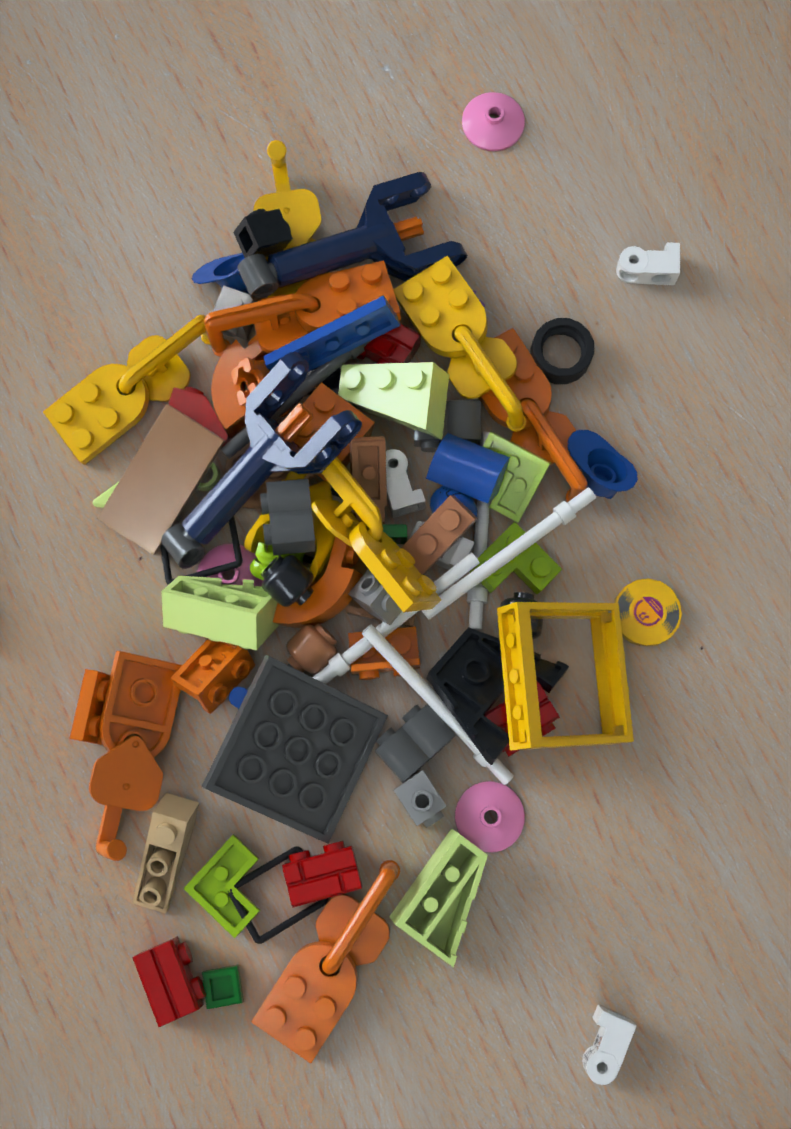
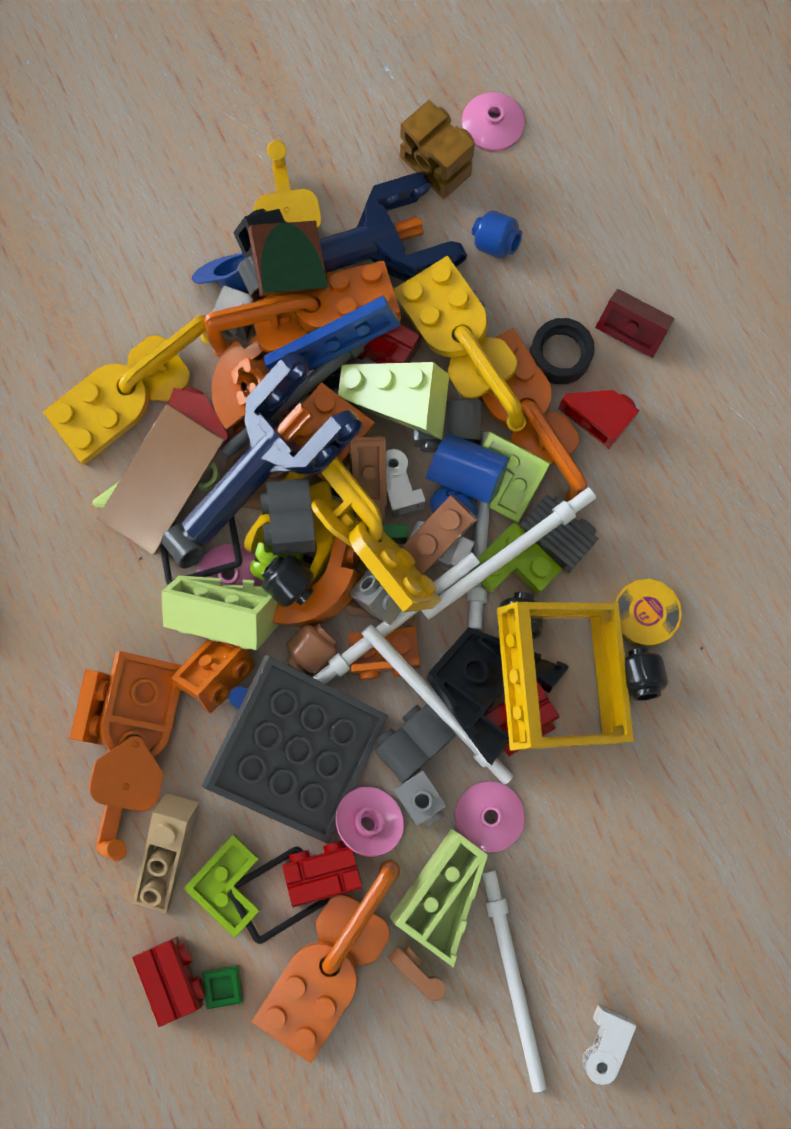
blue piece [568,430,638,499] -> none
white leg [616,242,680,285] -> none
none -> dark green tile [248,221,328,296]
none -> bright pink dish [335,787,404,857]
none -> nougat plate [388,946,446,1001]
none -> pearl gold brick [400,100,475,199]
none -> blue head [472,211,522,259]
none -> white bar [482,870,547,1092]
none -> dark grey brick [520,495,599,573]
none -> red slope [558,390,640,449]
none -> dark red panel [595,289,674,358]
none -> black head [625,647,668,701]

